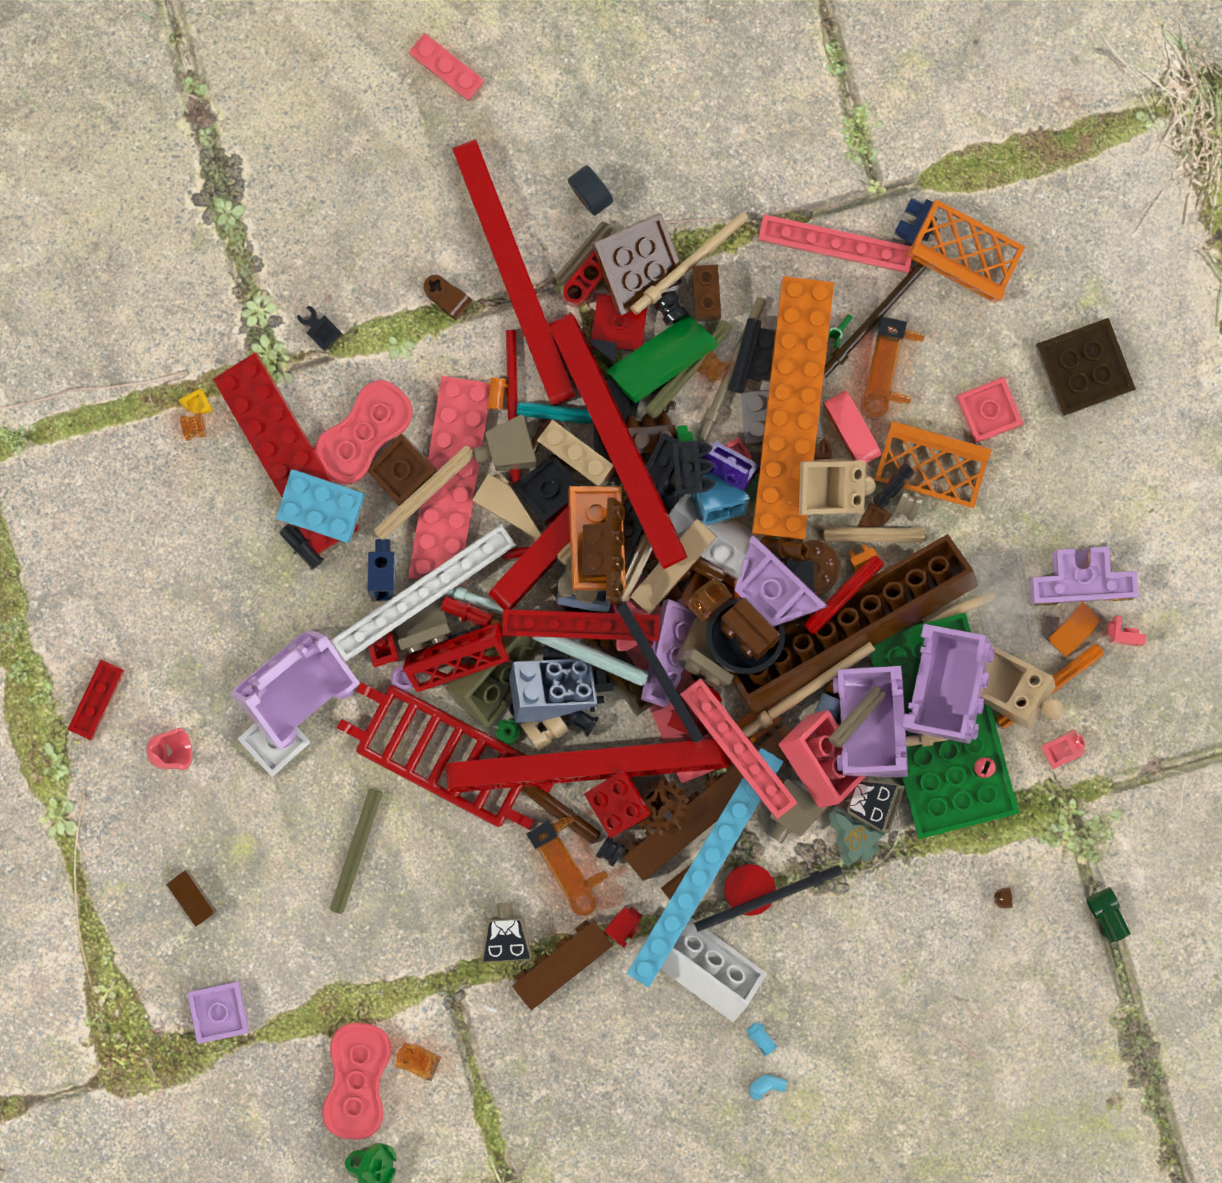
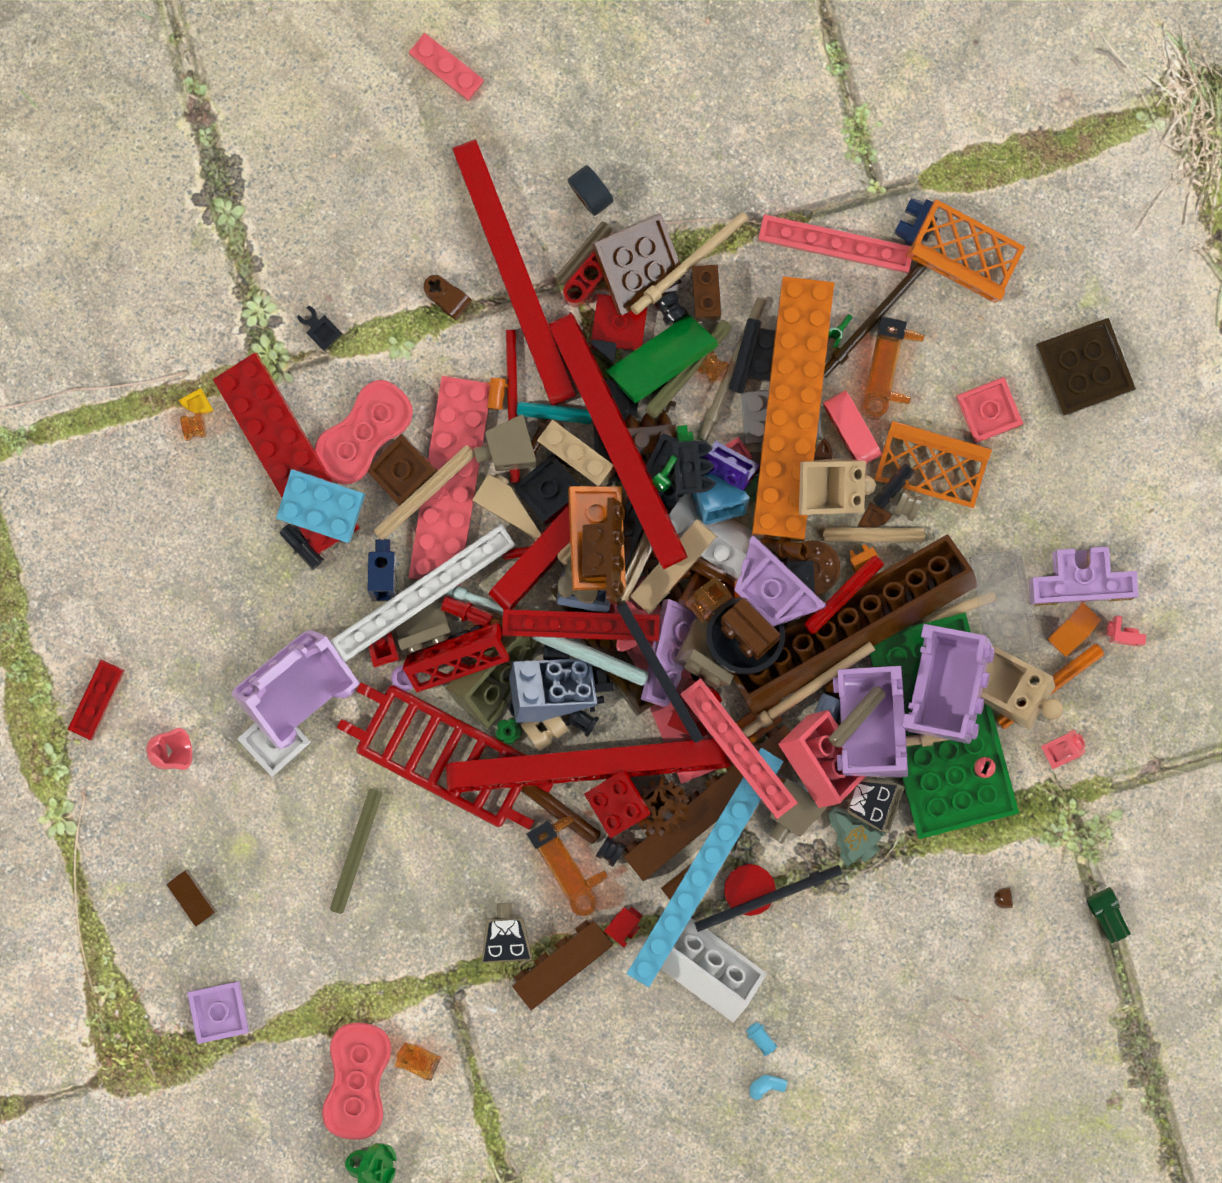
none -> green hand [652,455,677,491]

